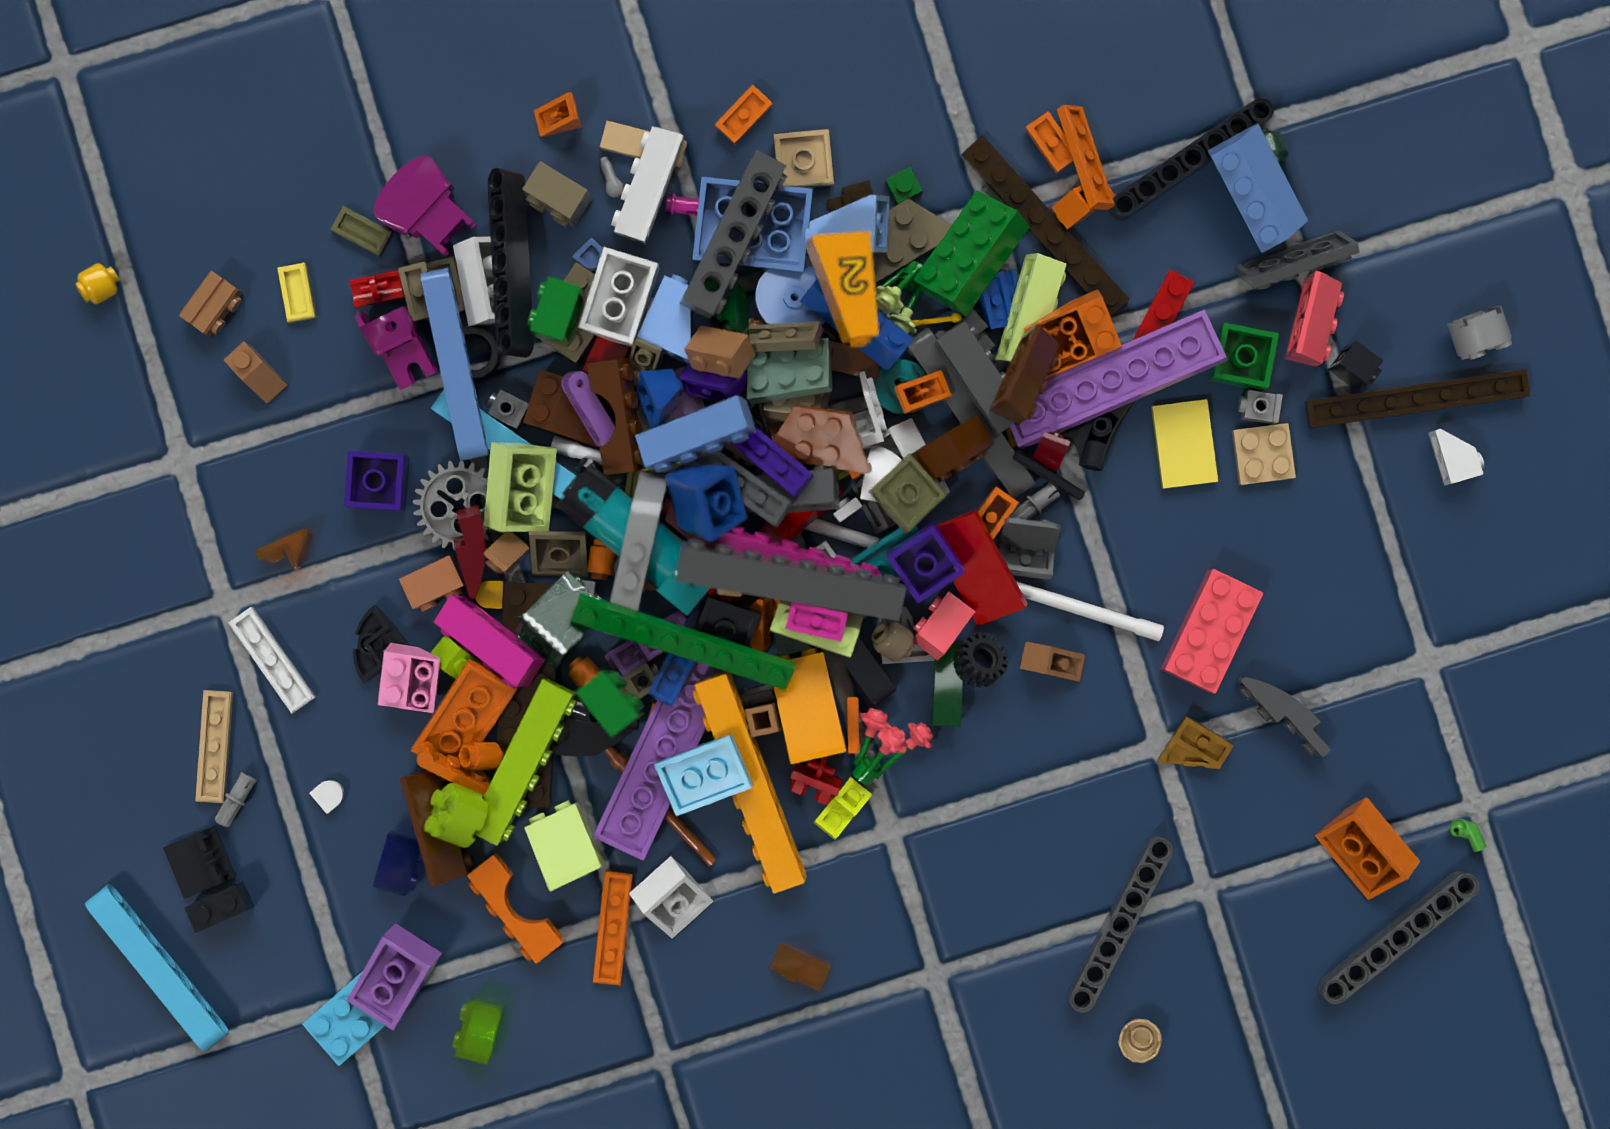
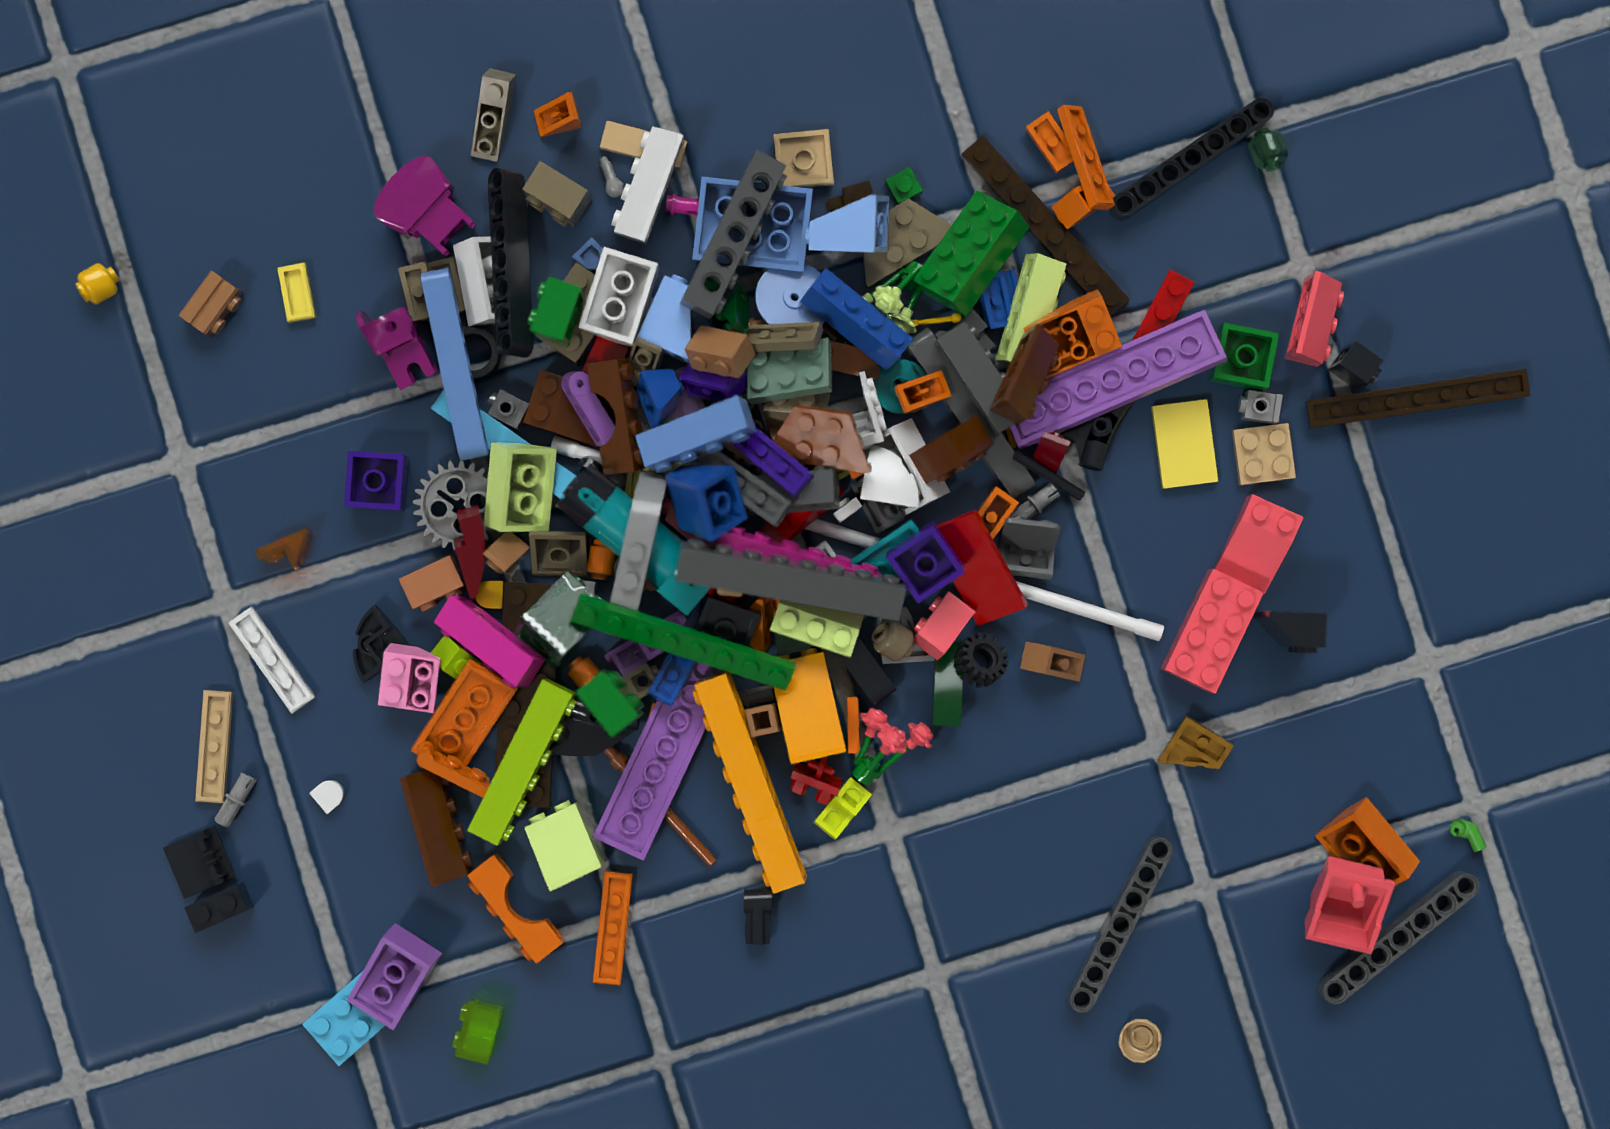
medium azure beam [85,884,229,1052] -> none
medium nougat slope [224,341,289,404] -> none
olive tile [330,206,393,257] -> none
red hips [349,270,405,308] -> none
clear blue brick [373,831,423,896] -> none
lime brick [424,783,488,848] -> none
orange brick [459,742,503,770] -> none
white slope [629,856,713,939] -> none
medium azure plate [654,733,754,816] -> none
orange plate [715,84,773,145] -> none
clear orange slope [769,942,832,991] -> none
dark pink plate [785,602,847,642] -> none
light orange slope [806,231,879,347] -> none
olive tile [868,454,947,534] -> none
medium blue slope [1207,123,1308,253] -> none
dark grey plate [1235,230,1360,289] -> none
dark grey slope [1236,676,1331,758] -> none
white slope [1428,429,1484,486] -> none
light grey brick [1447,306,1512,360] -> none
none -> dark tan slope [471,68,516,162]
none -> black piece [744,888,772,945]
none -> coral slope [1215,494,1304,594]
none -> black slope [1254,611,1327,653]
none -> coral piece [1305,856,1395,954]

